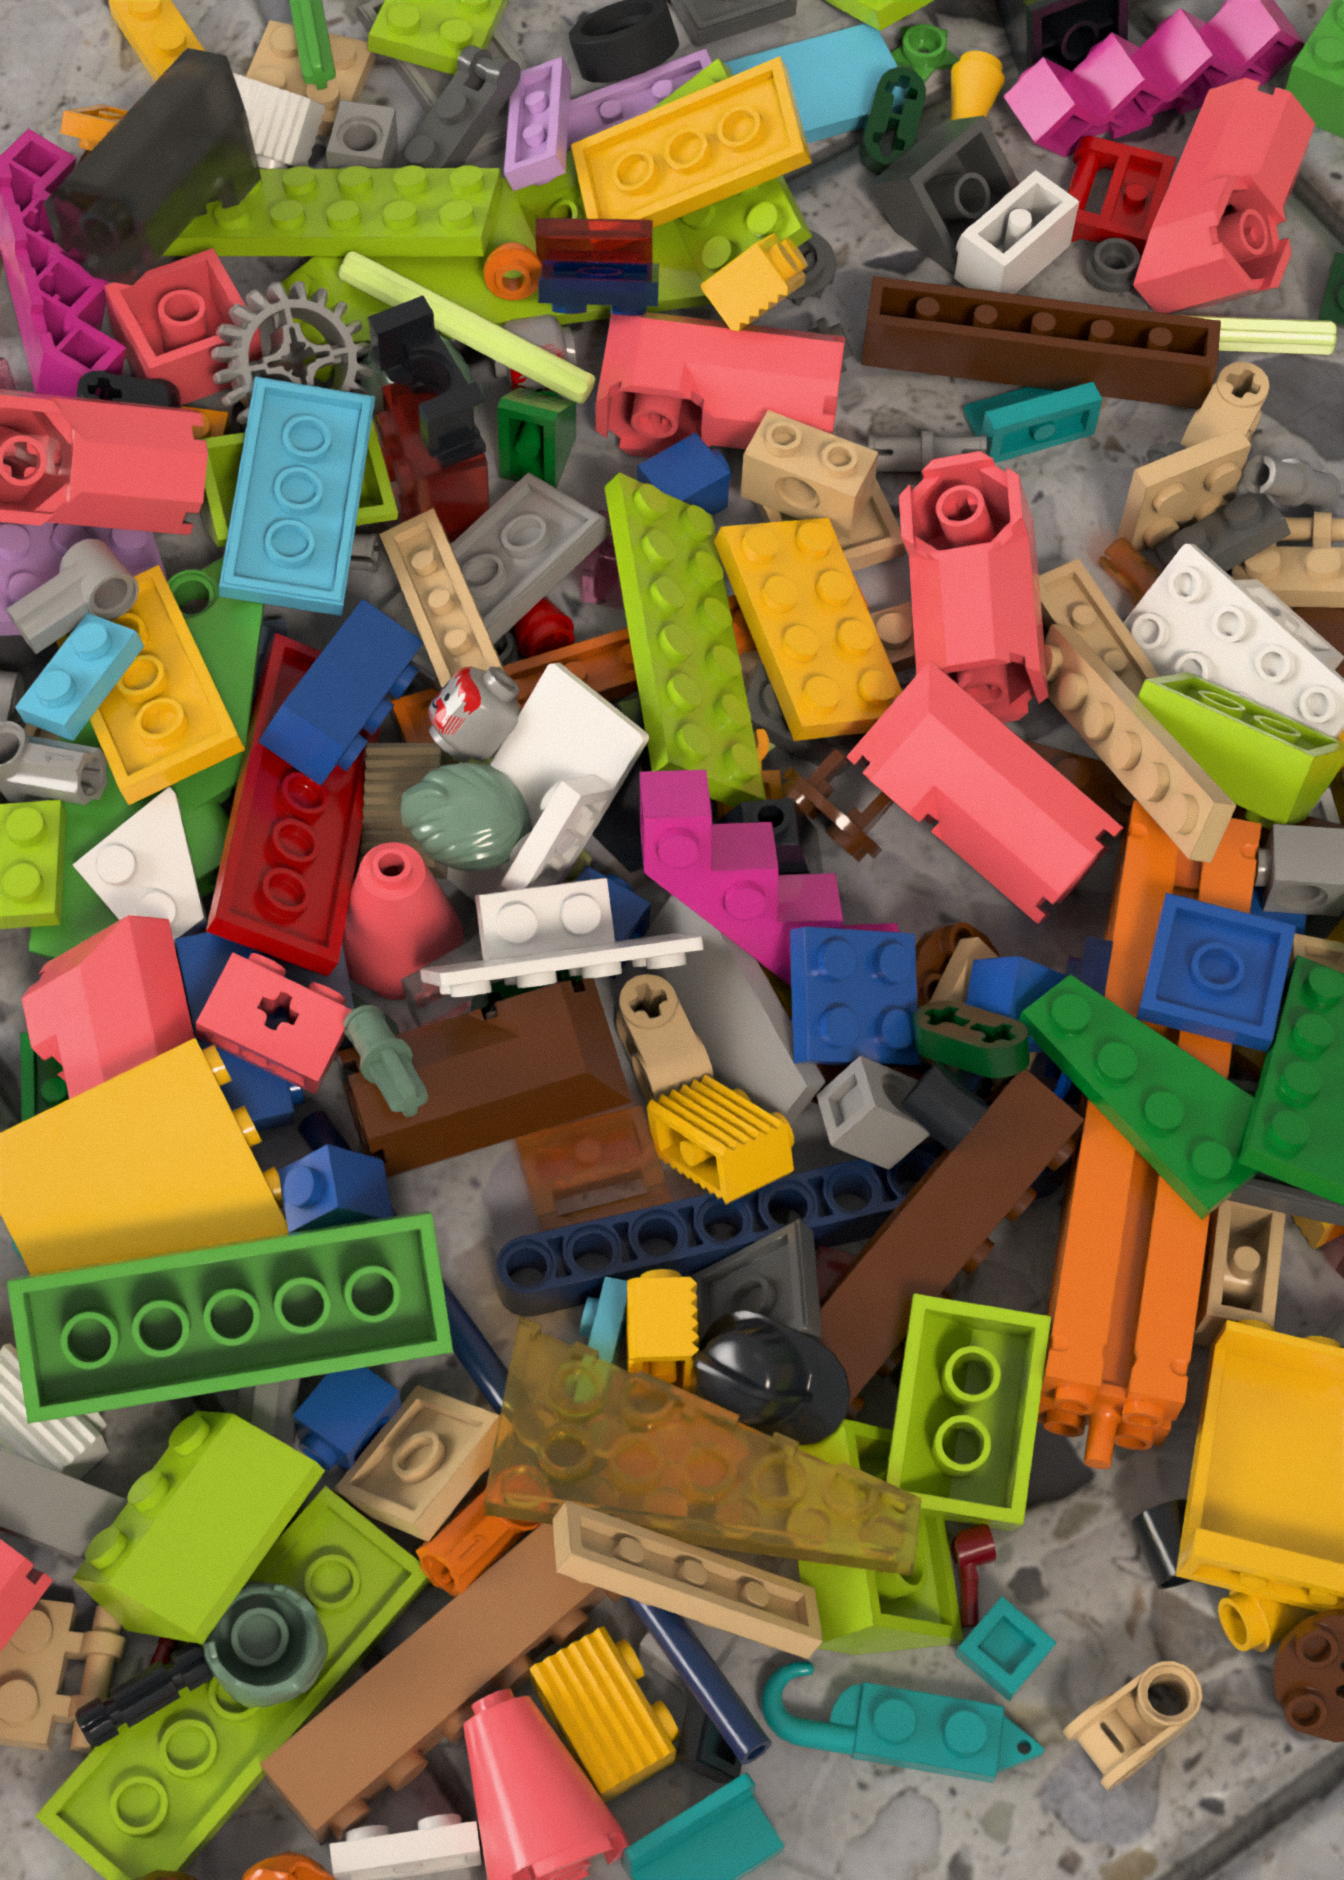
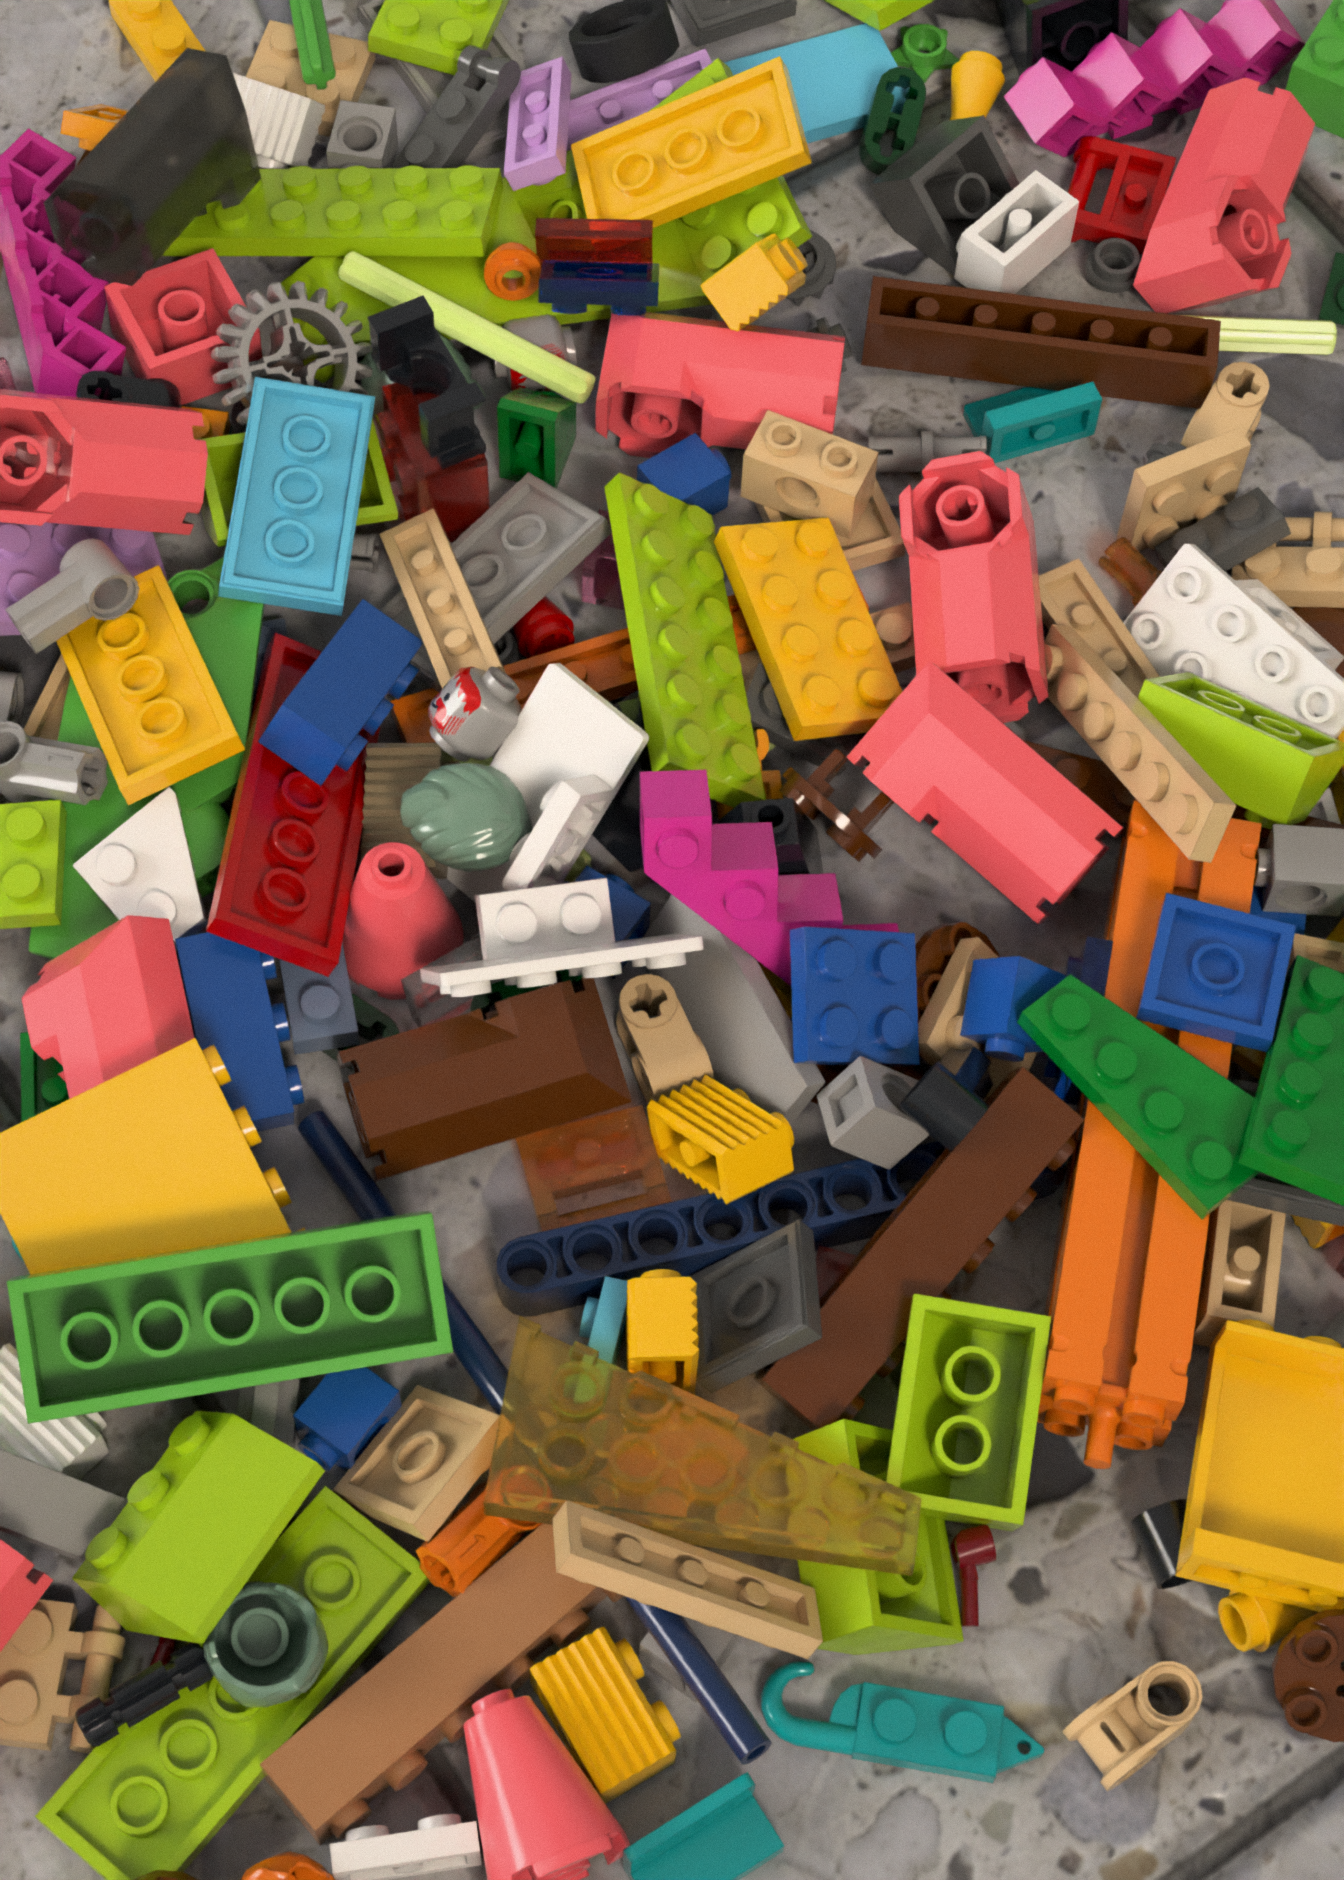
medium azure plate [15,613,144,741] -> none
coral brick [196,952,353,1095] -> none
blue brick [278,1144,393,1233] -> none
sand green axle [343,1005,428,1117] -> none
black tile [675,1691,742,1784] -> none
black piece [693,1310,850,1446] -> none
dark green beam [913,1001,1030,1078] -> none
teal plate [955,1596,1057,1702] -> none
light grey pin [1243,455,1340,509] -> none

